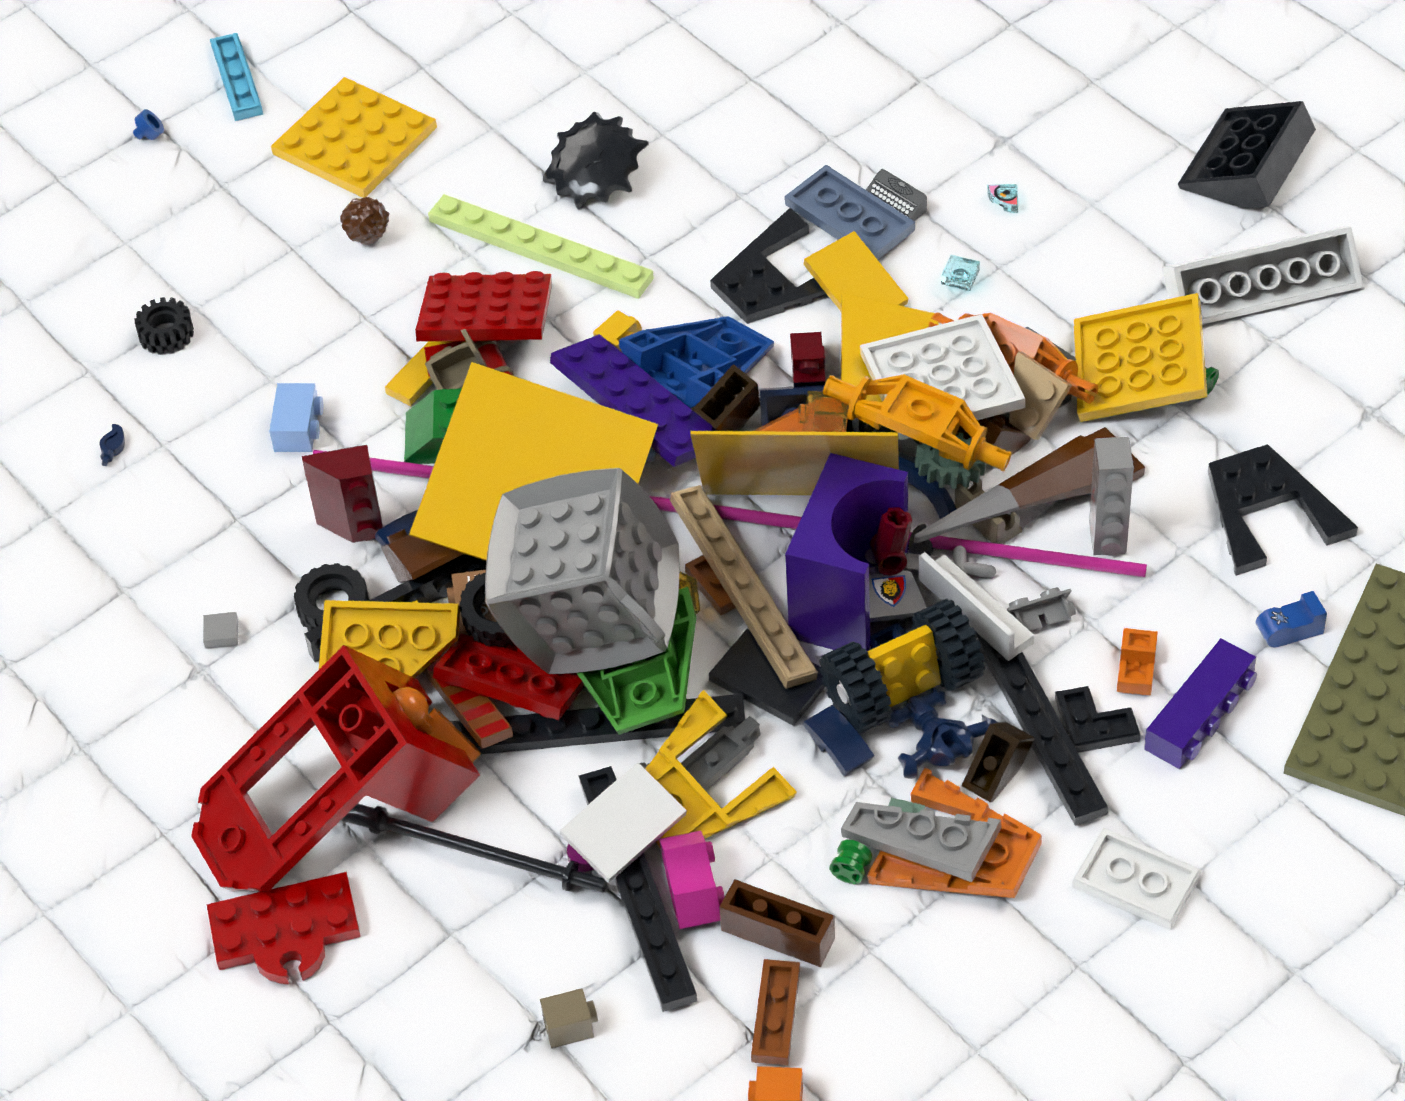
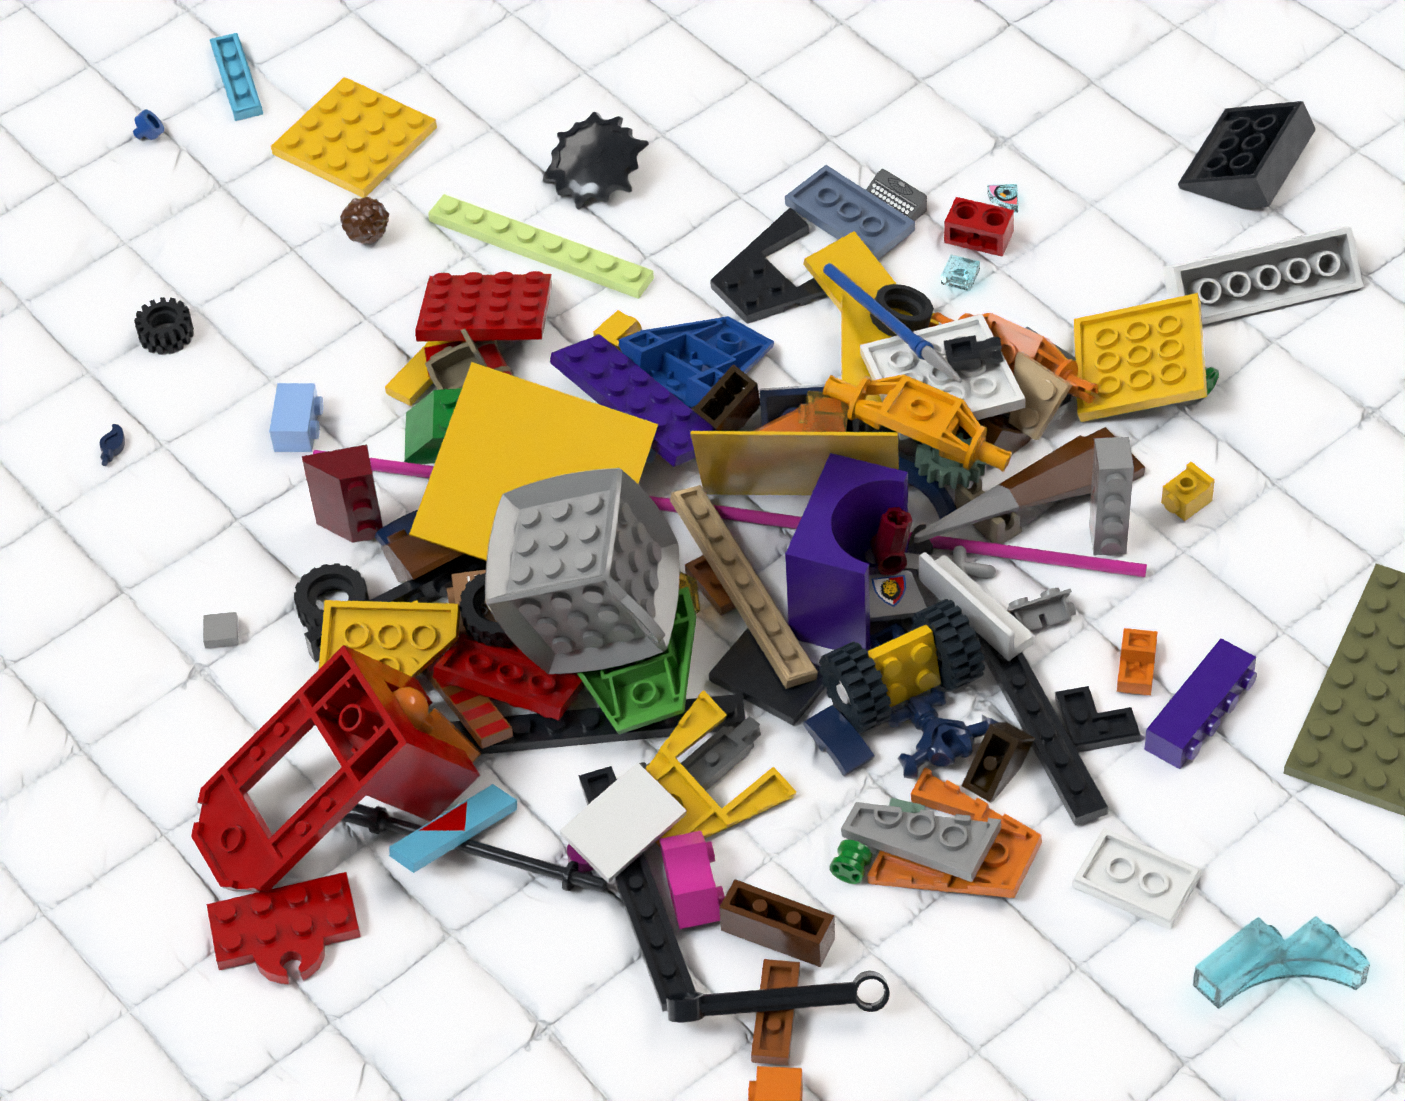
dark tan brick [539,988,598,1049] -> none
dark red arch [790,331,826,386] -> none
black wing [1207,444,1358,576] -> none
blue leg [1255,591,1327,648] -> none
none -> medium azure tile [389,784,517,873]
none -> black piece [666,970,890,1023]
none -> blue piece [823,263,962,383]
none -> black tyre [870,284,934,337]
none -> black plate [943,335,1003,371]
none -> red brick [944,197,1014,257]
none -> yellow brick [1161,462,1215,521]
none -> clear light blue arch [1192,915,1370,1009]

